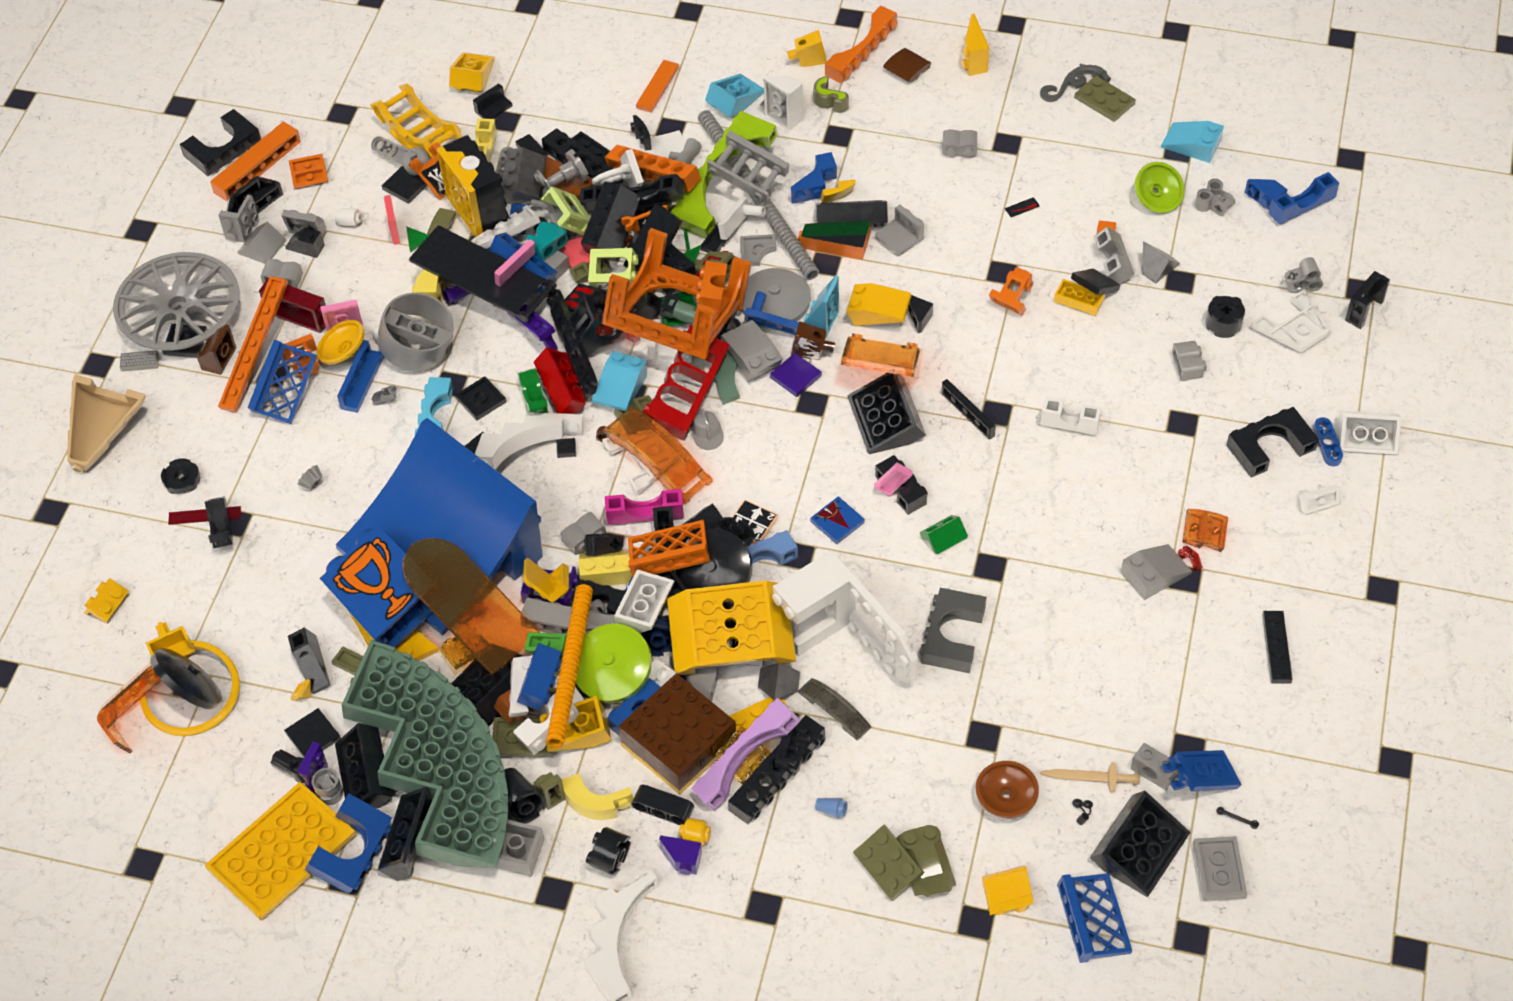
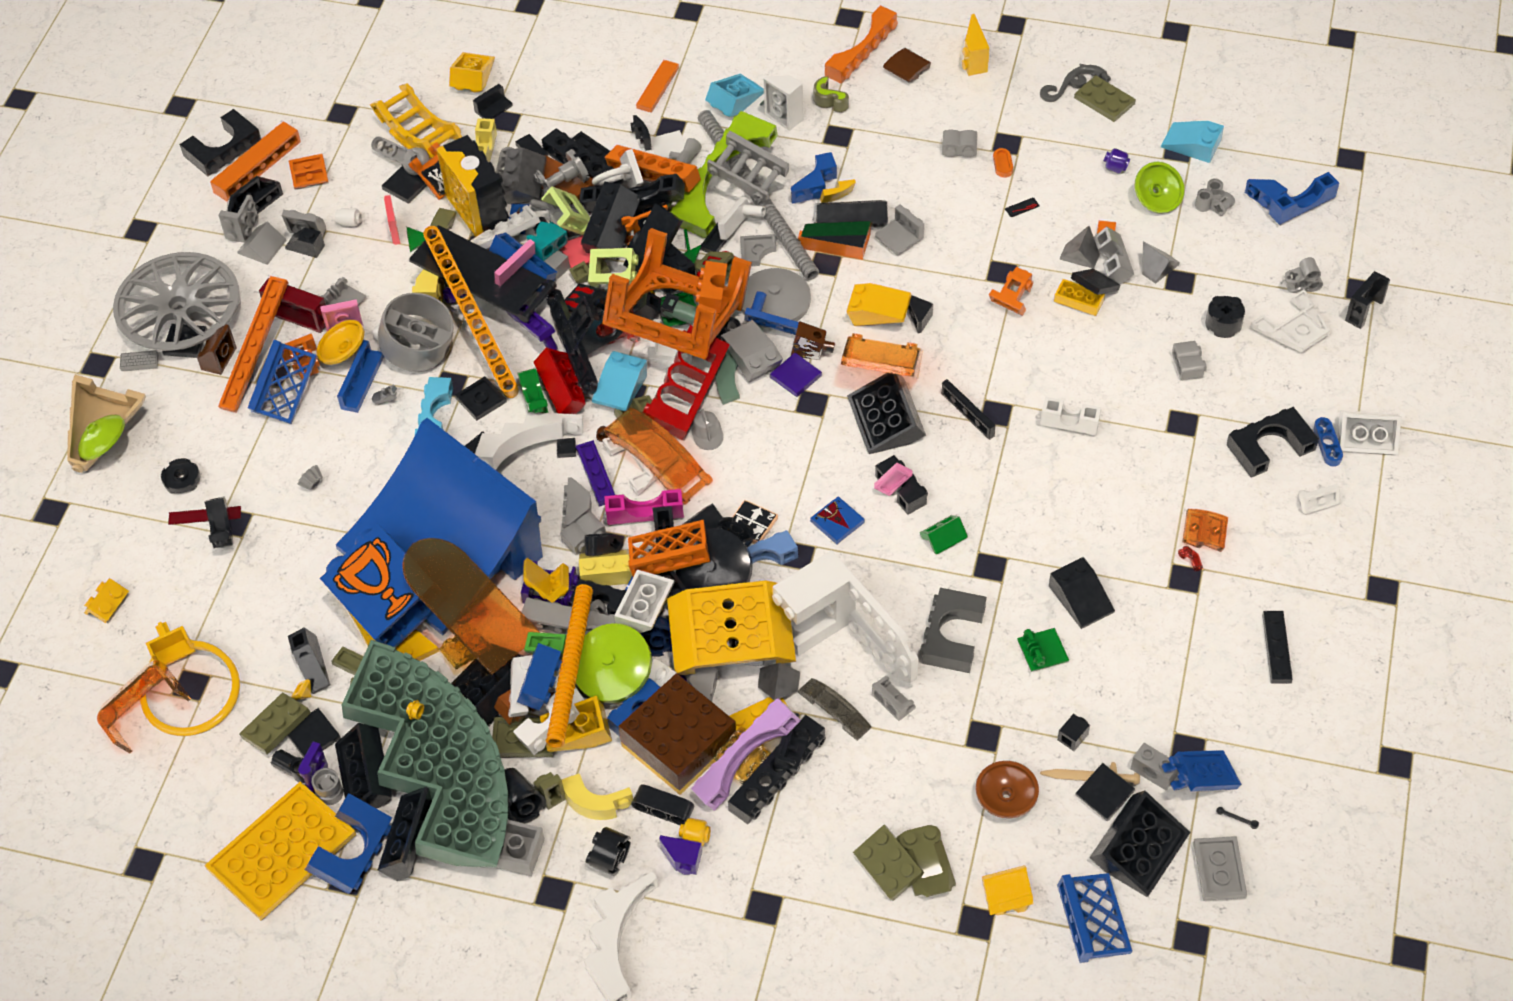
black dish [150,648,222,709] -> none
light grey brick [260,259,303,288] -> none
yellow torso [787,30,827,67] -> none
medium azure slope [804,276,839,338] -> none
medium blue cone [815,798,848,819] -> none
black piece [1072,799,1093,825] -> none
light grey slope [1121,544,1192,600] -> none
none -> lime dish [78,415,125,460]
none -> olive plate [239,692,311,755]
none -> light grey hinge [320,277,367,305]
none -> yellow plate [406,700,424,720]
none -> light orange beam [423,226,519,398]
none -> light grey slope [562,477,592,528]
none -> dark purple tile [576,440,615,507]
none -> light grey hinge [872,676,916,721]
none -> orange tile [993,148,1013,178]
none -> green hinge [1017,628,1069,672]
none -> black slope [1049,557,1115,629]
none -> black brick [1057,713,1090,751]
none -> flat silver slope [1060,225,1099,268]
none -> black tile [1075,763,1135,821]
none -> dark purple head [1103,148,1130,174]

